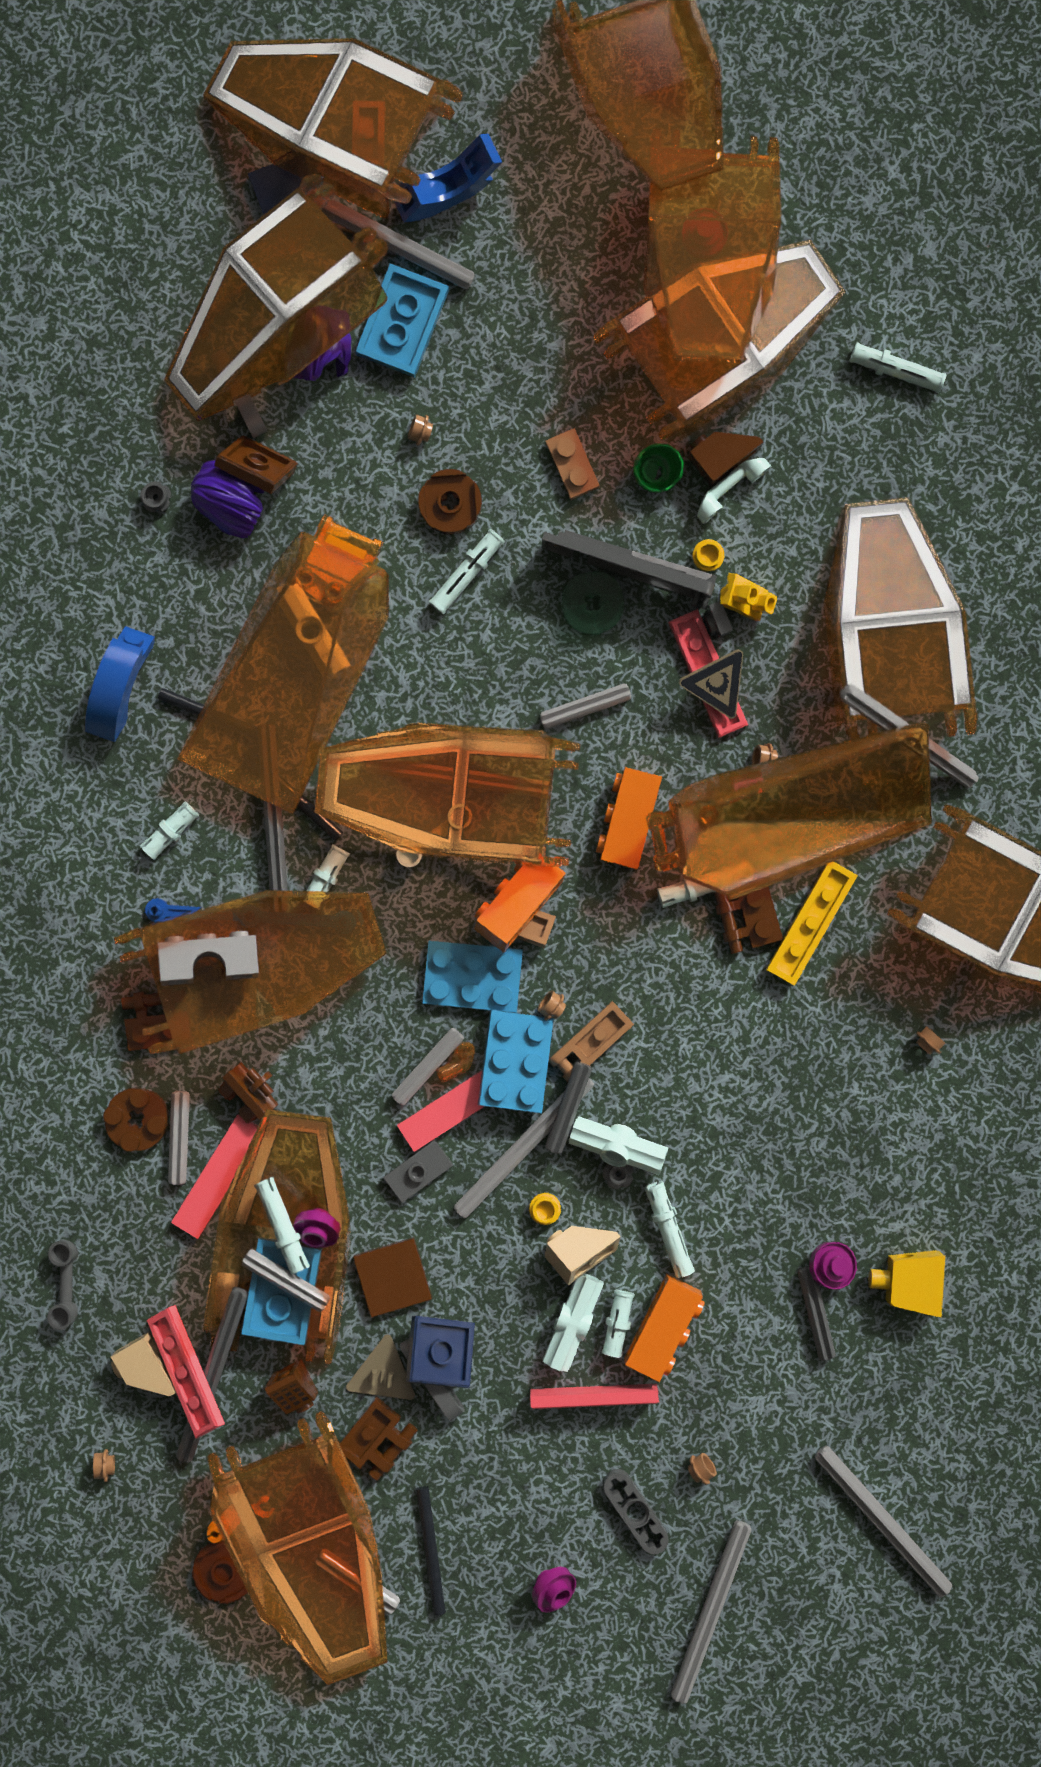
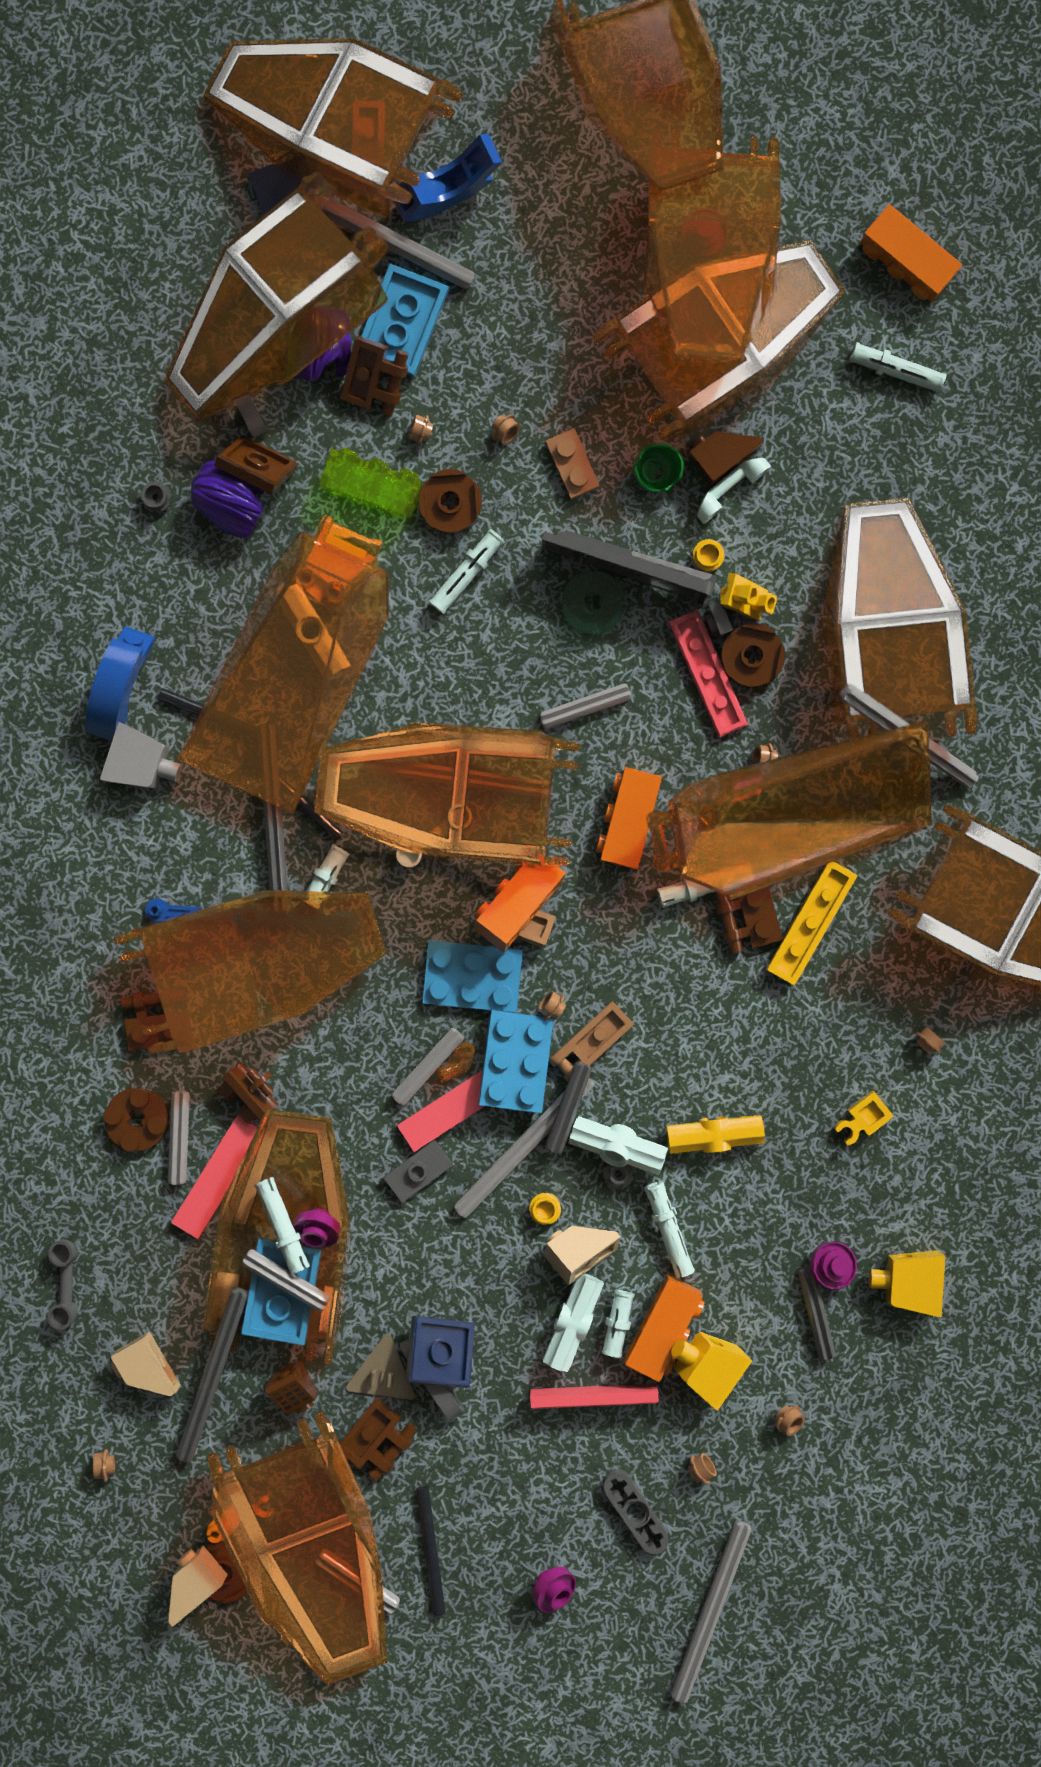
light aqua pin [140,801,199,860] -> none
coral tile [147,1305,225,1439] -> none
light grey arch [158,931,259,986] -> none
reddish brown tile [353,1237,432,1317] -> none
black piece [679,649,743,719] -> none
light grey axle [815,1446,952,1597] -> none
none -> light grey torso [100,722,182,789]
none -> tan slope [168,1545,227,1627]
none -> clear neon green brick [319,447,423,521]
none -> reddish brown plate [340,336,409,415]
none -> medium nougat plate [491,414,520,445]
none -> yellow piece [666,1115,765,1154]
none -> yellow torso [671,1332,752,1411]
none -> reddish brown plate [721,623,785,688]
none -> medium nougat plate [776,1406,805,1436]
none -> yellow plate [834,1090,894,1145]
none -> orange brick [860,204,963,303]

